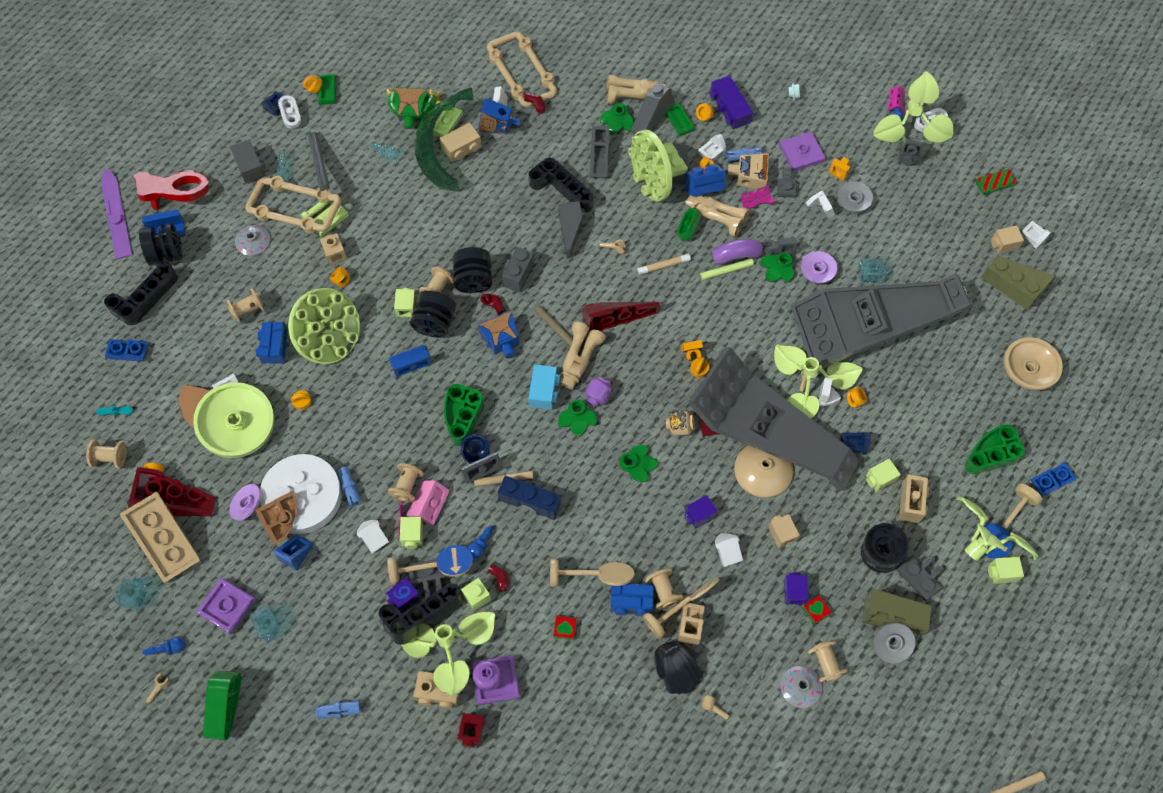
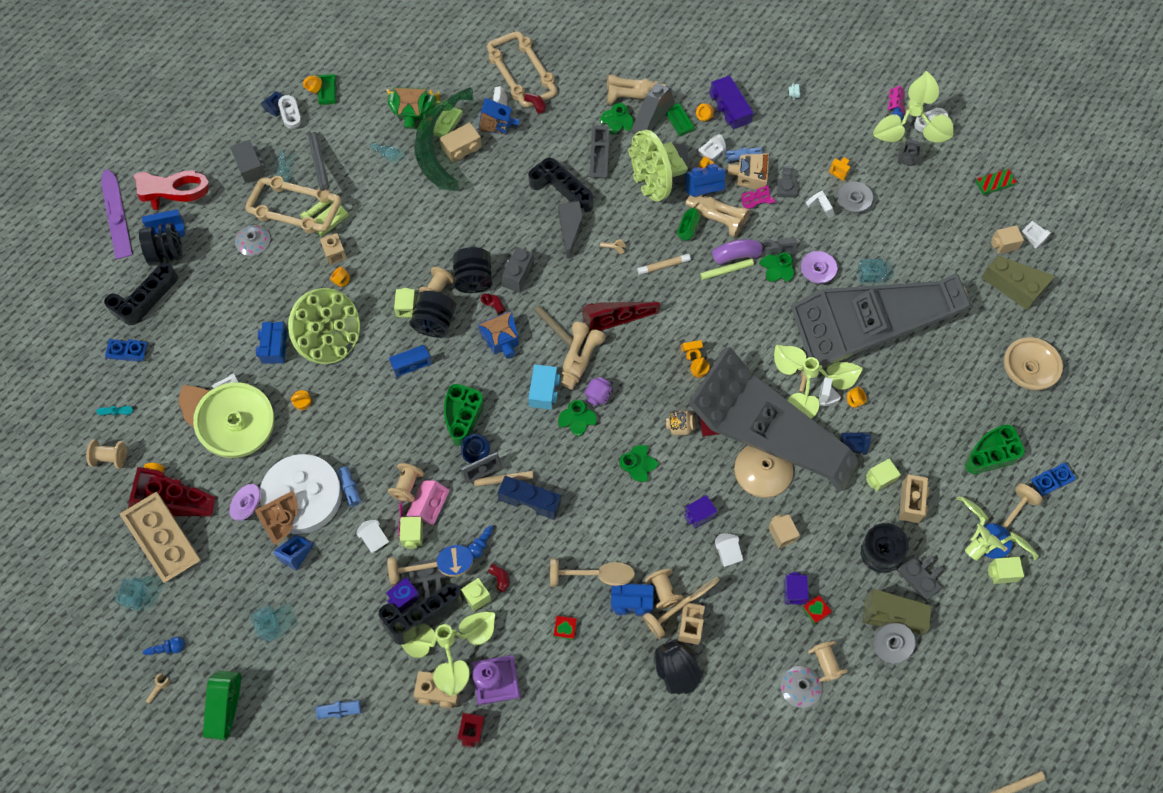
medium lavender plate [196,578,256,634] -> none
tan hose [227,289,265,323] -> none
tan hand [702,695,729,720] -> none
medium lavender plate [779,132,826,172] -> none

